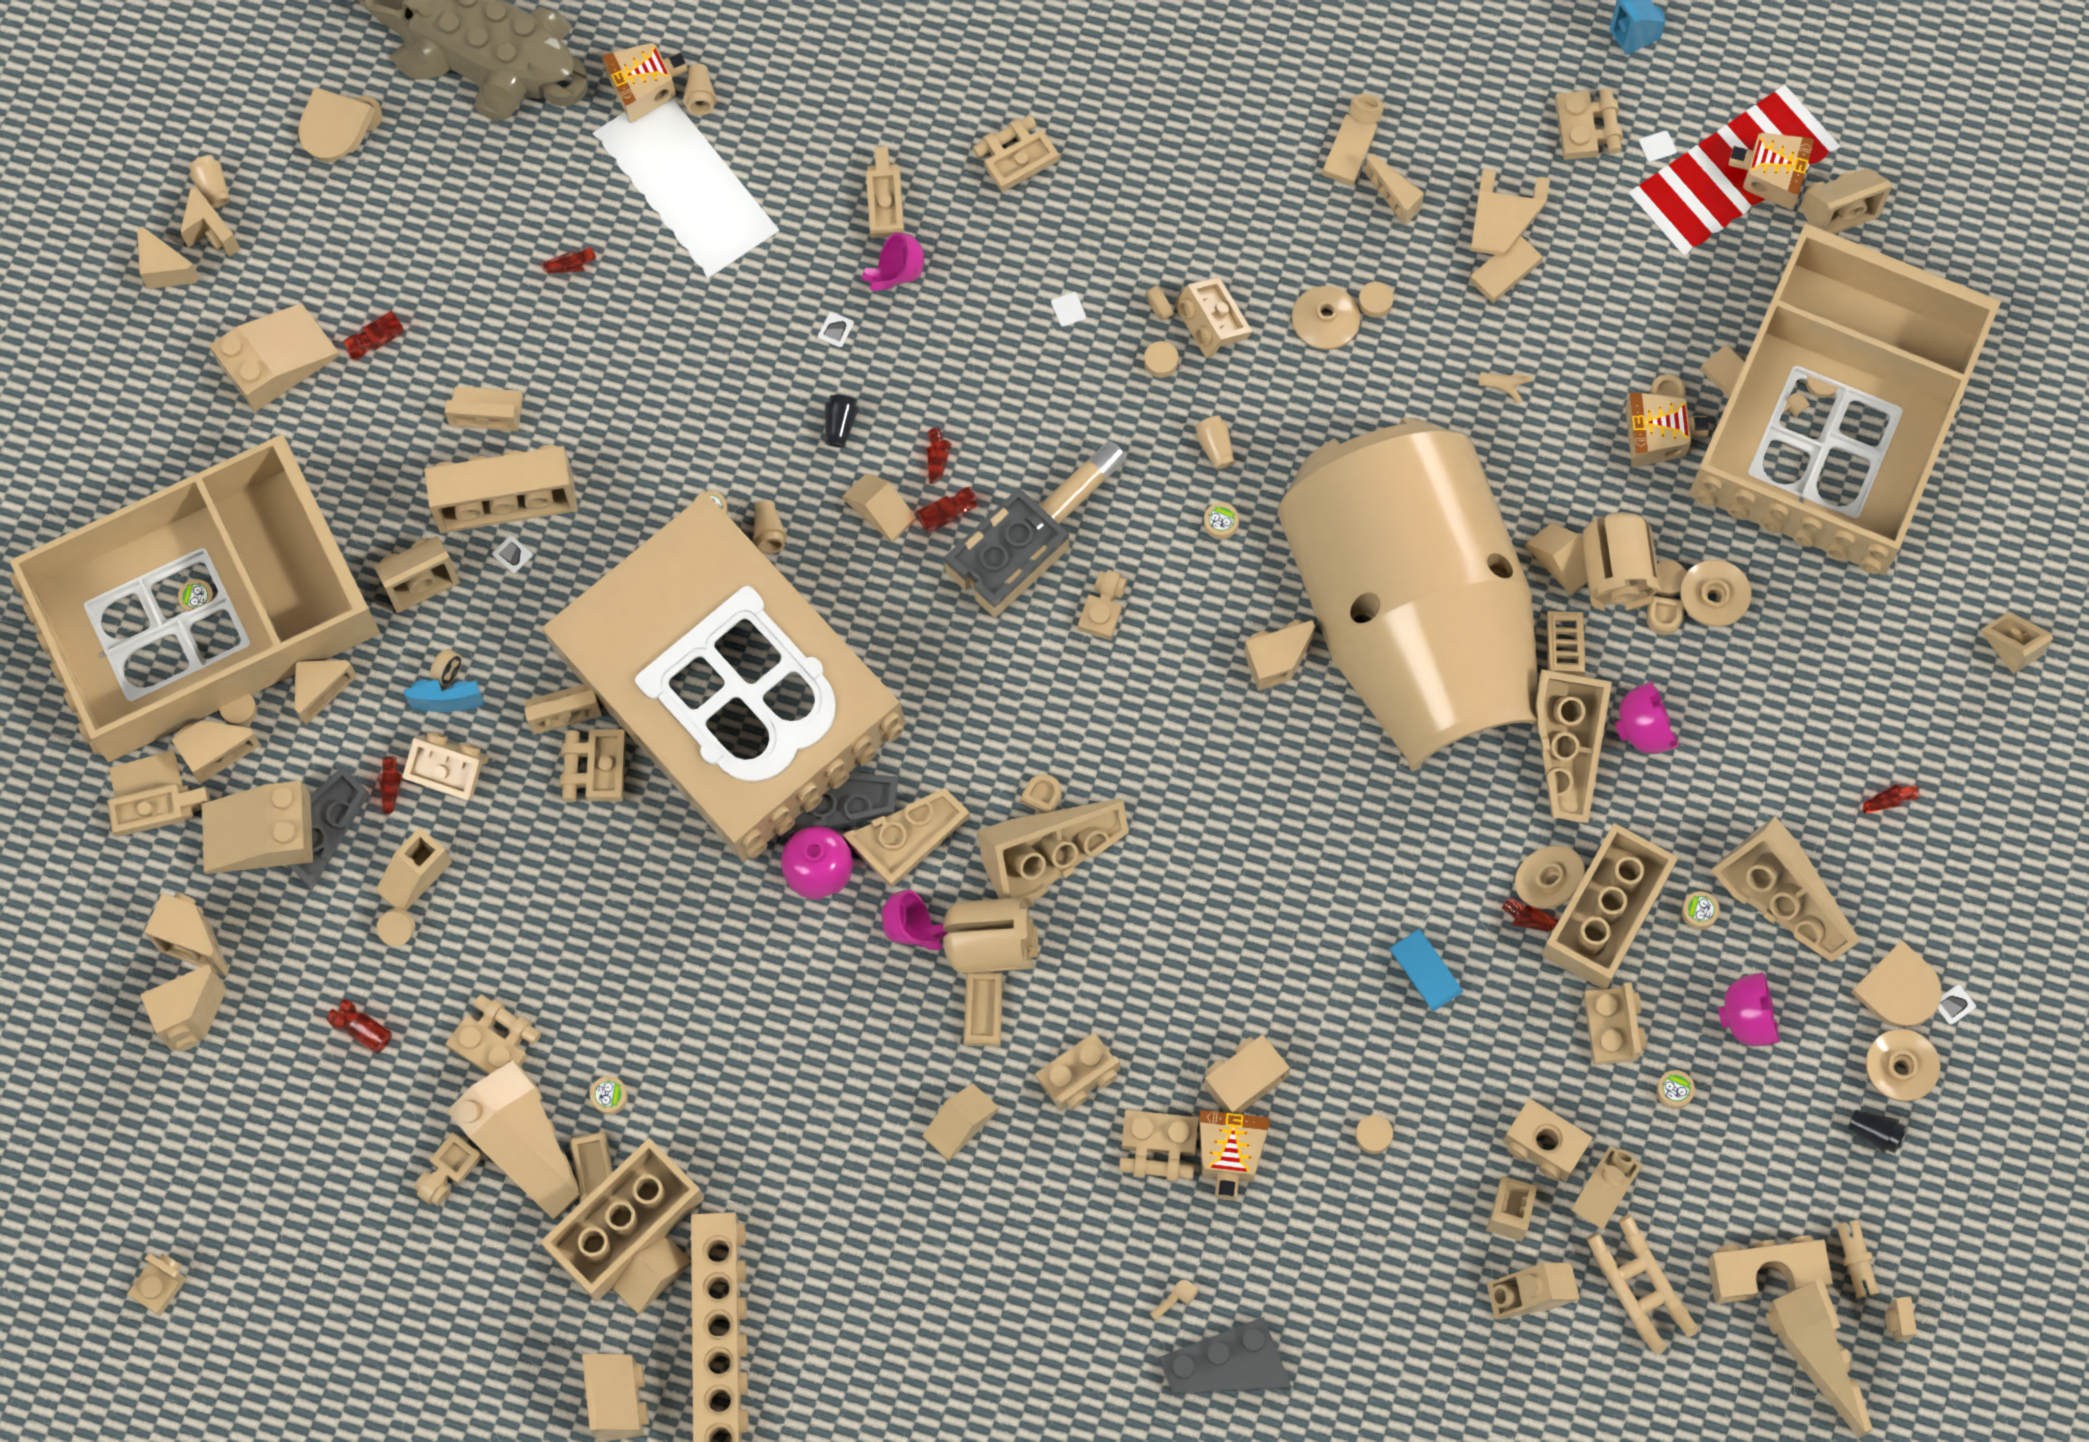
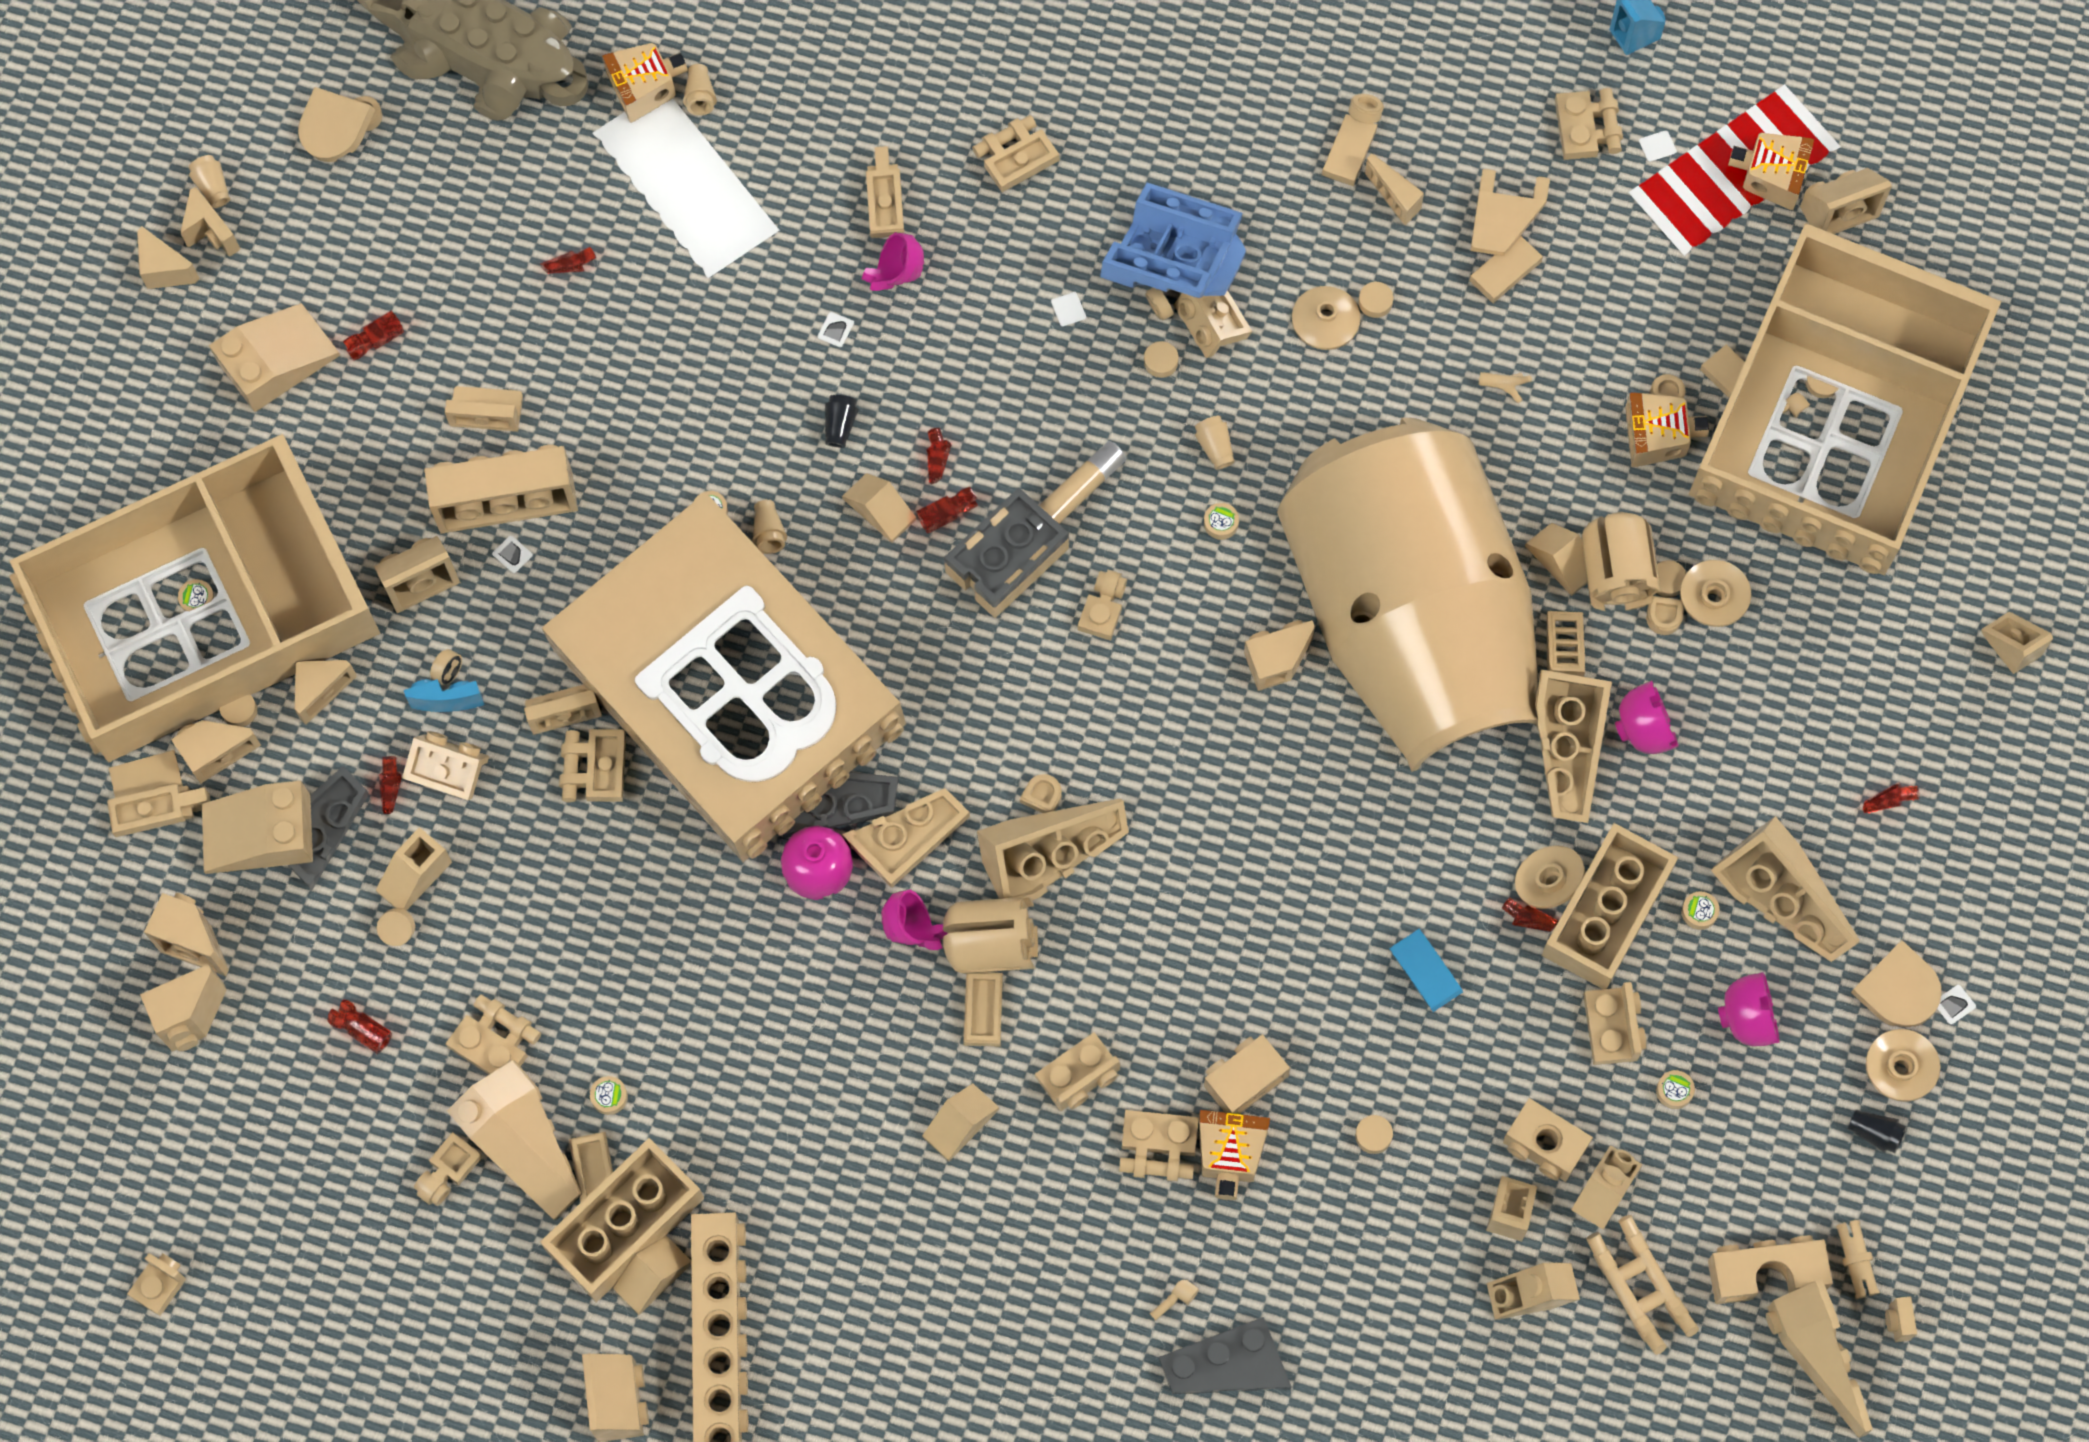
none -> medium blue slope [1100,182,1246,298]

